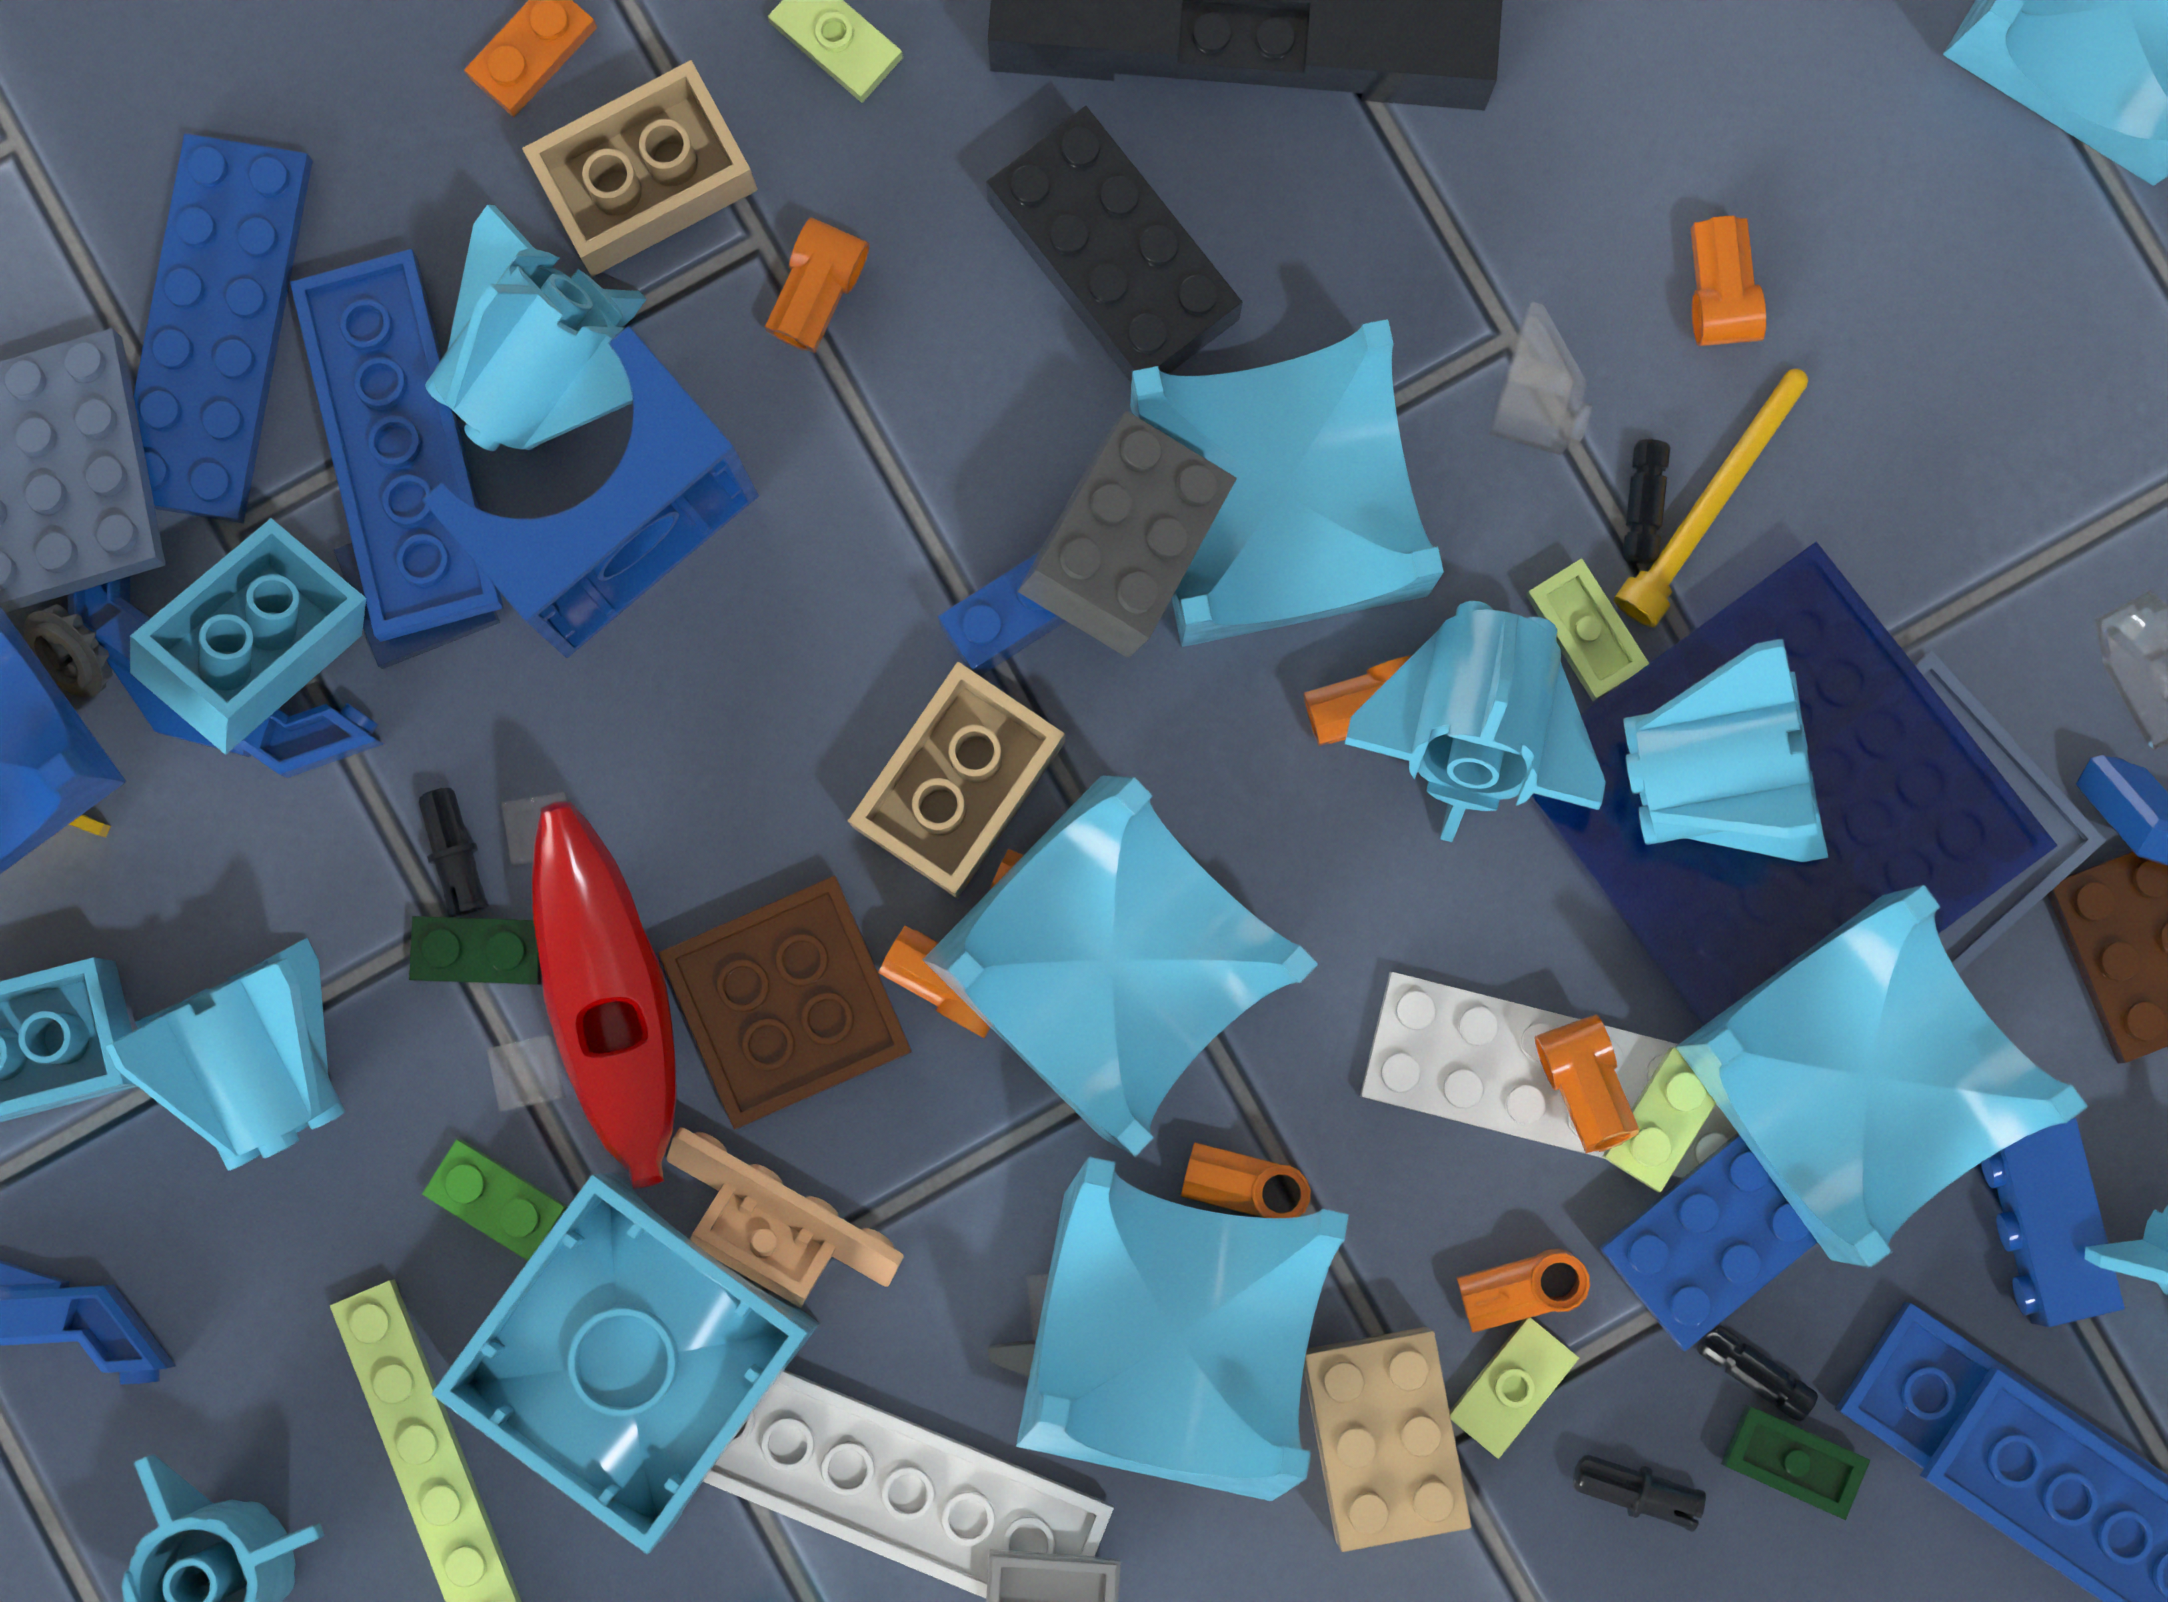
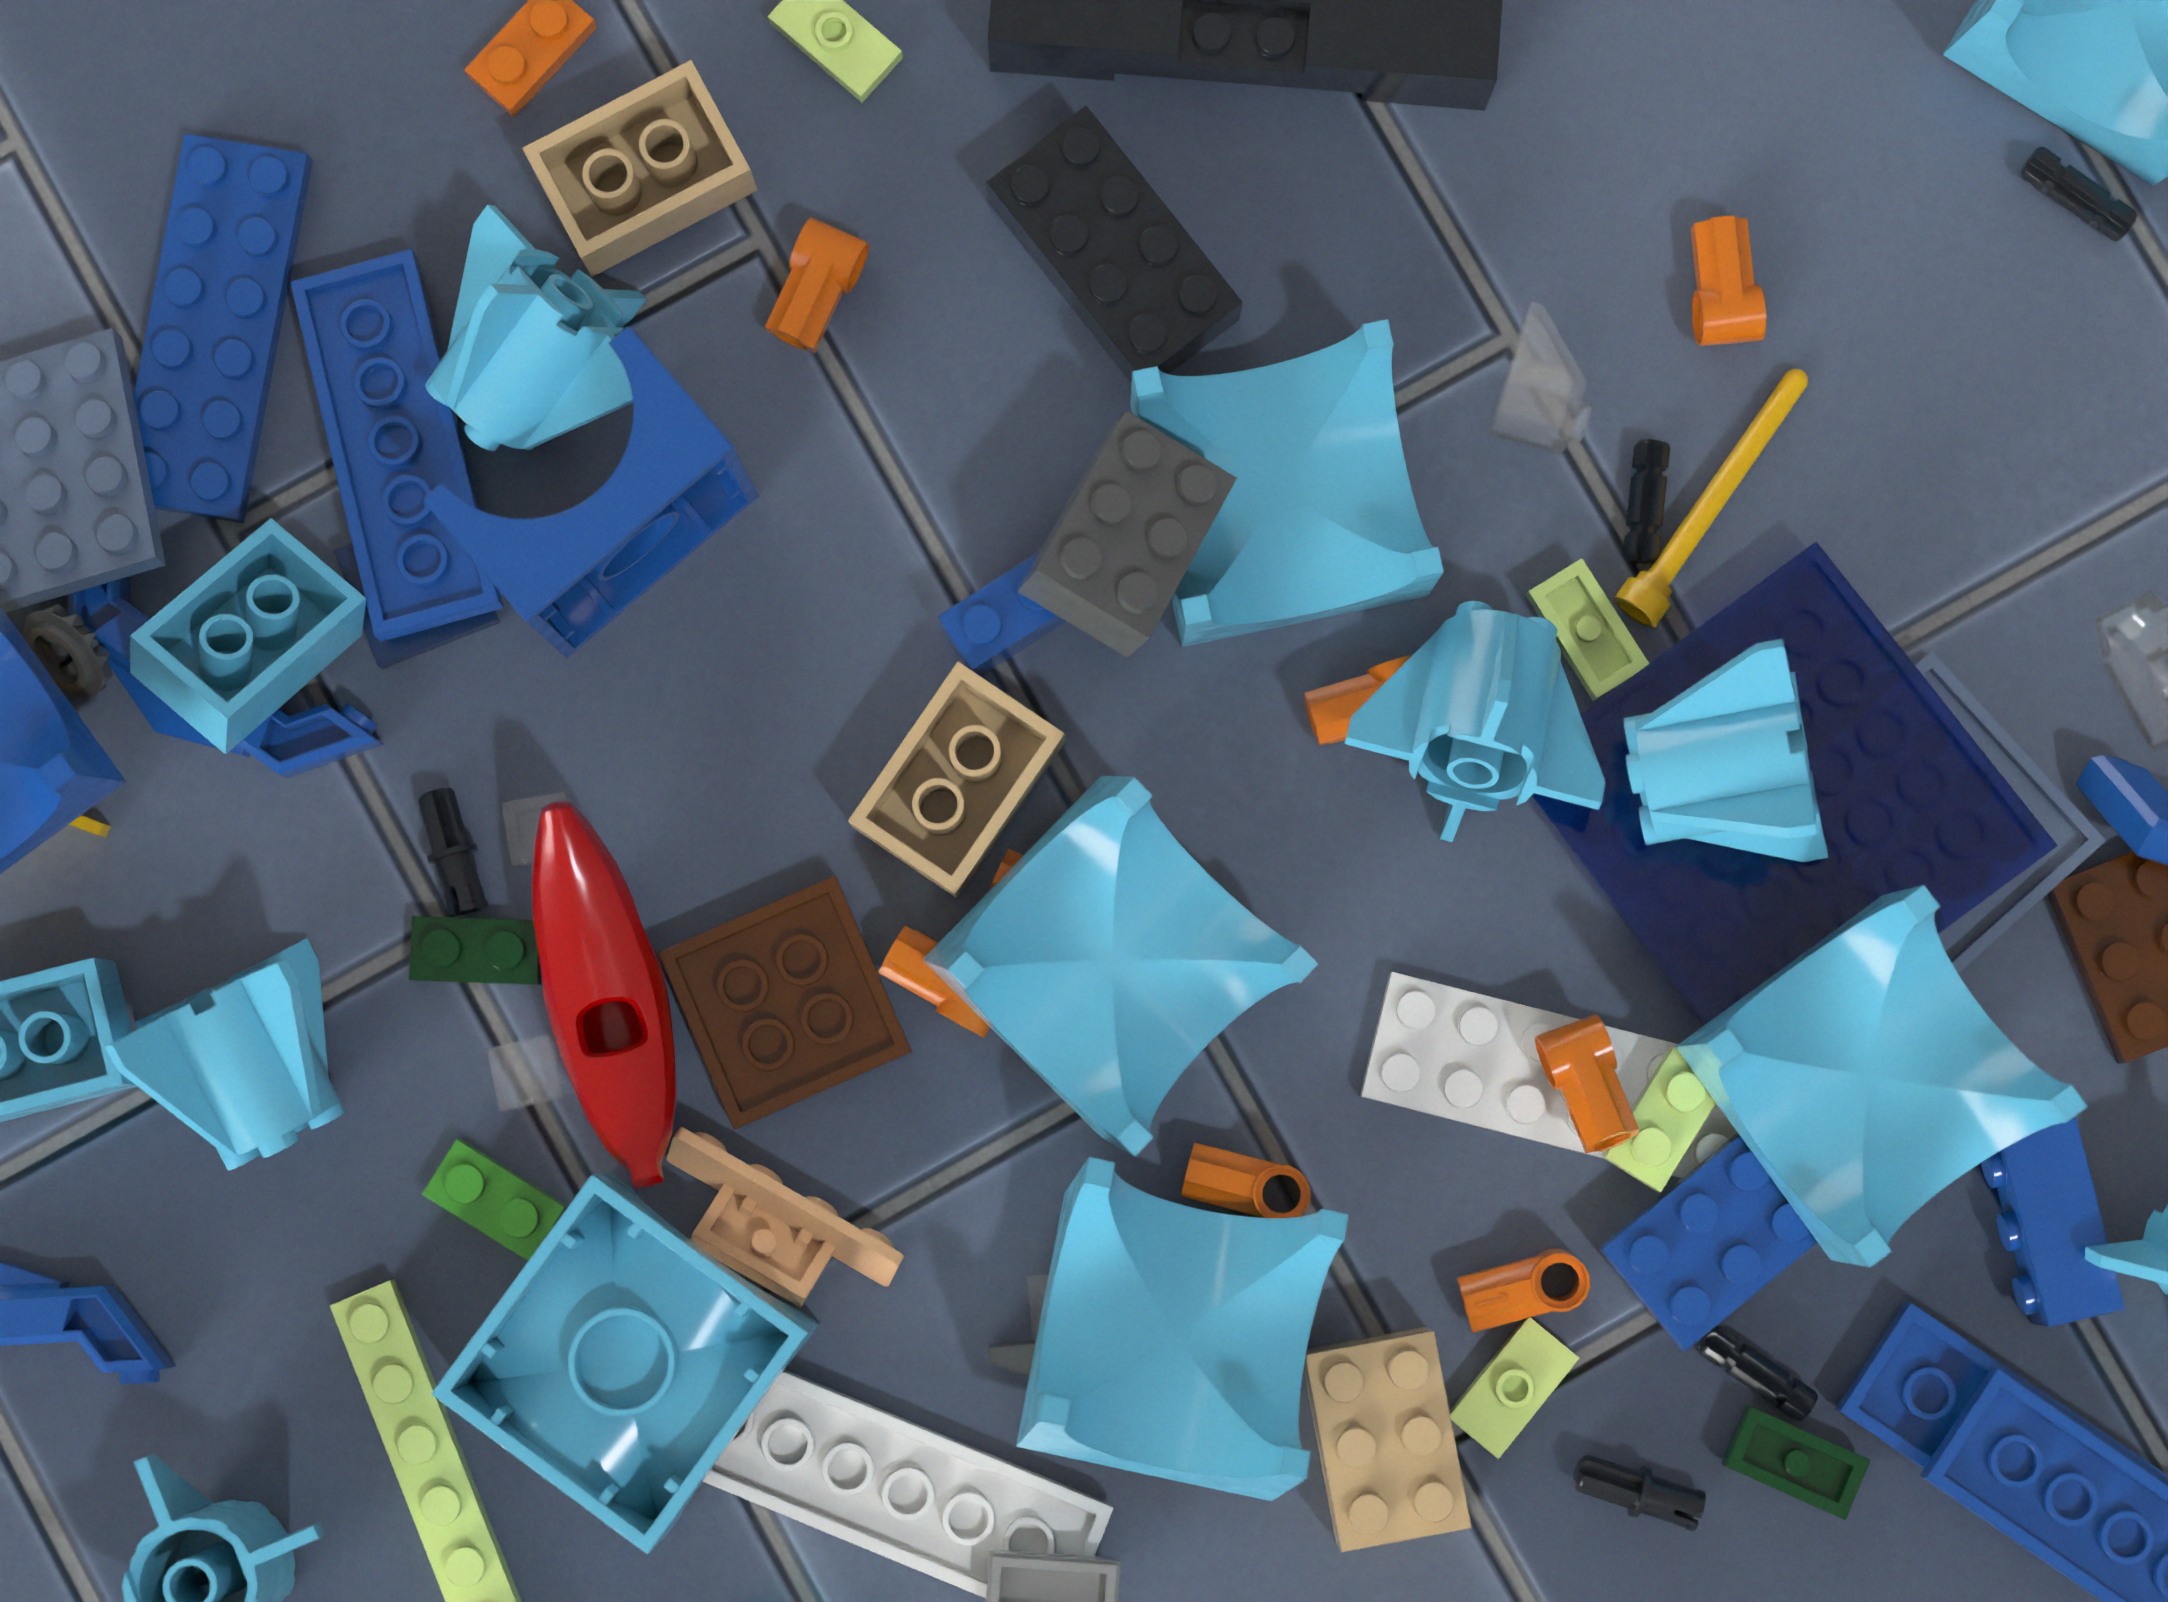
none -> black axle [2021,147,2137,241]

